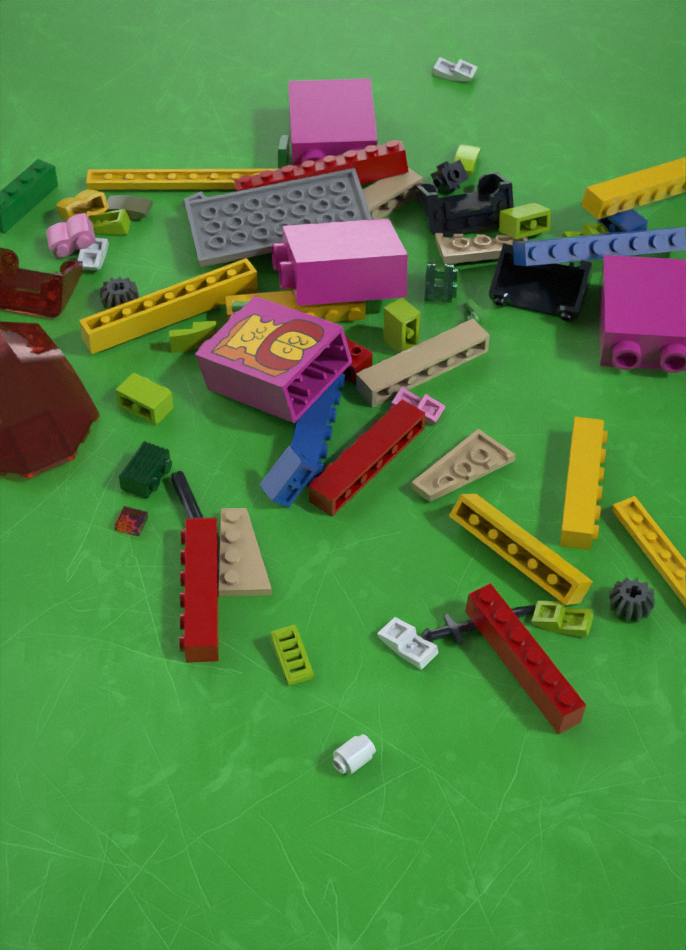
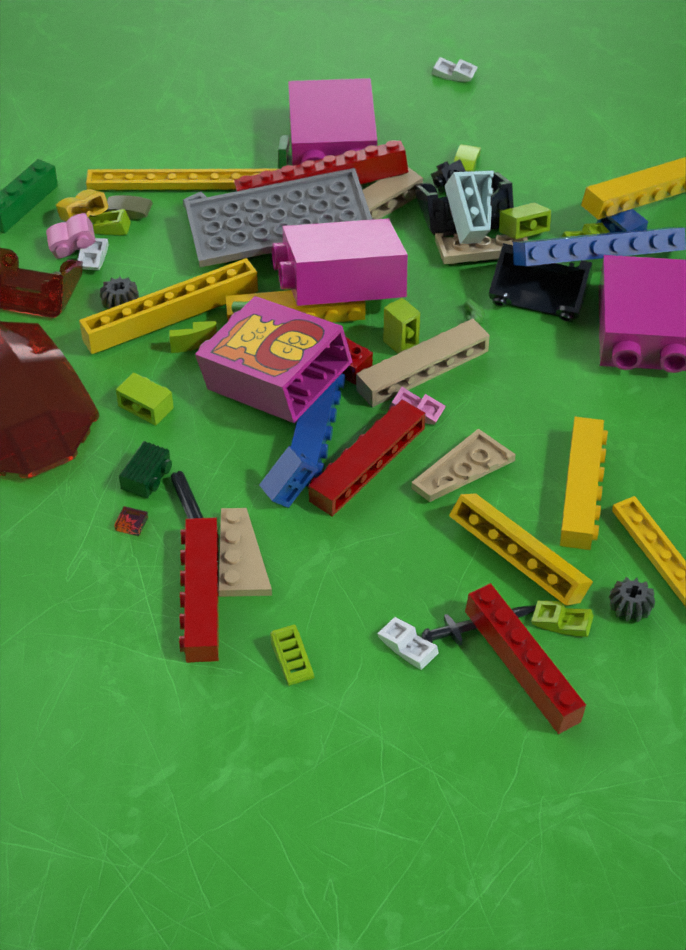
white brick [332,734,376,775] -> none
clear green brick [424,263,458,302] -> none
none -> light aqua wedge [444,171,494,244]

